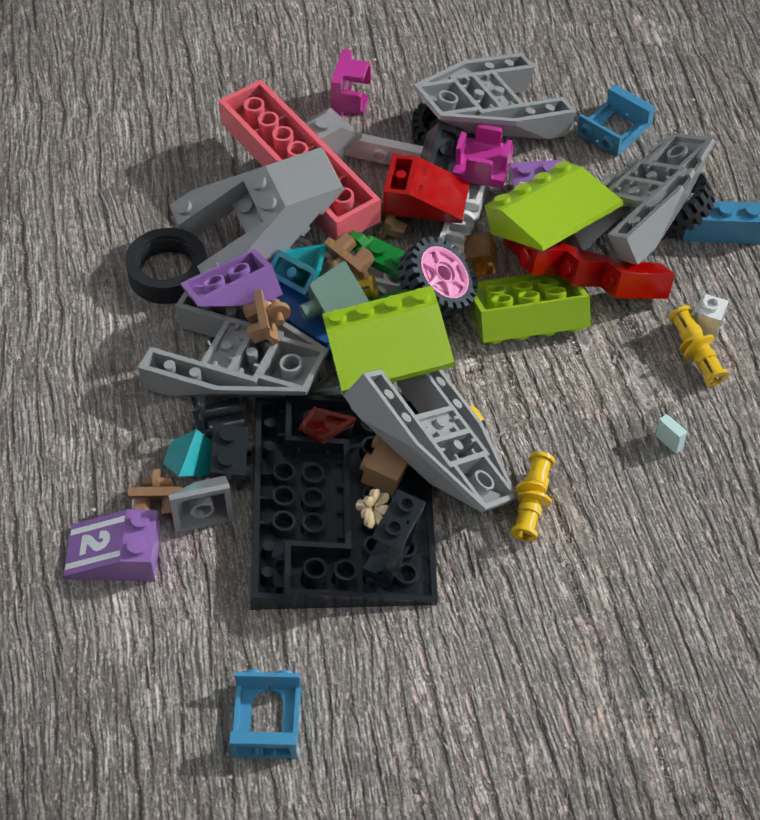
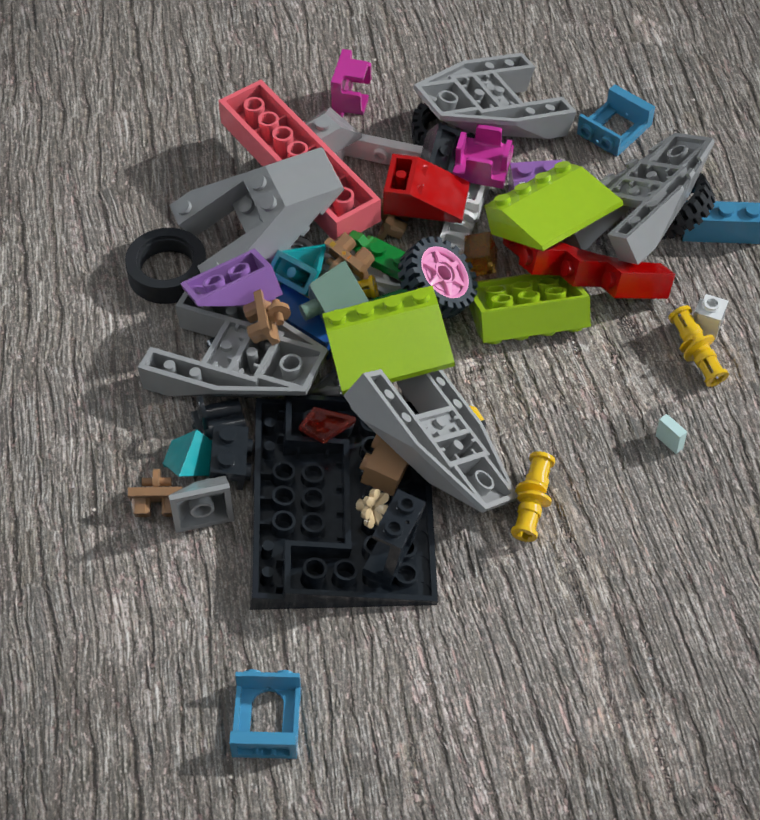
medium lavender slope [63,509,161,581] -> none

